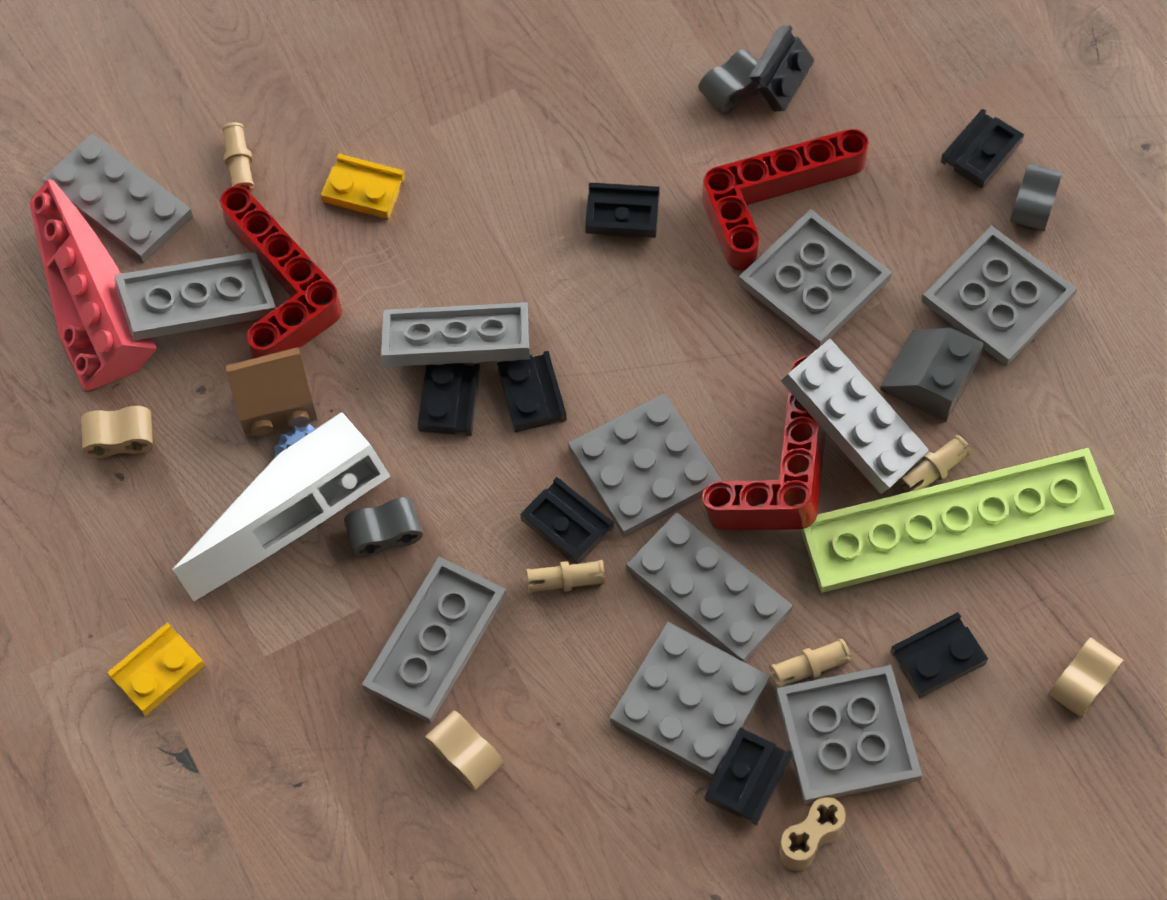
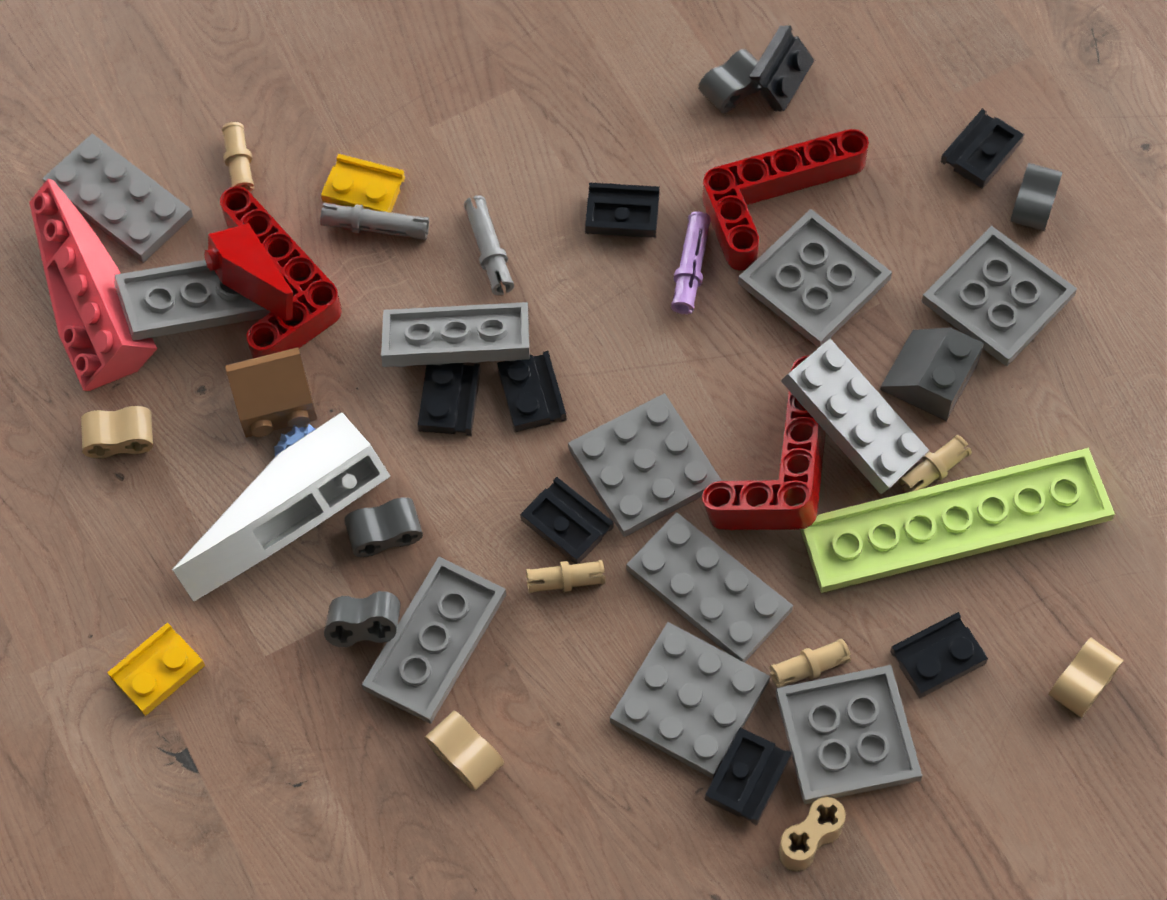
none -> red slope [204,223,293,321]
none -> light grey pin [320,202,429,240]
none -> dark grey axle [324,591,401,647]
none -> light grey pin [464,196,514,295]
none -> lavender pin [671,211,711,314]

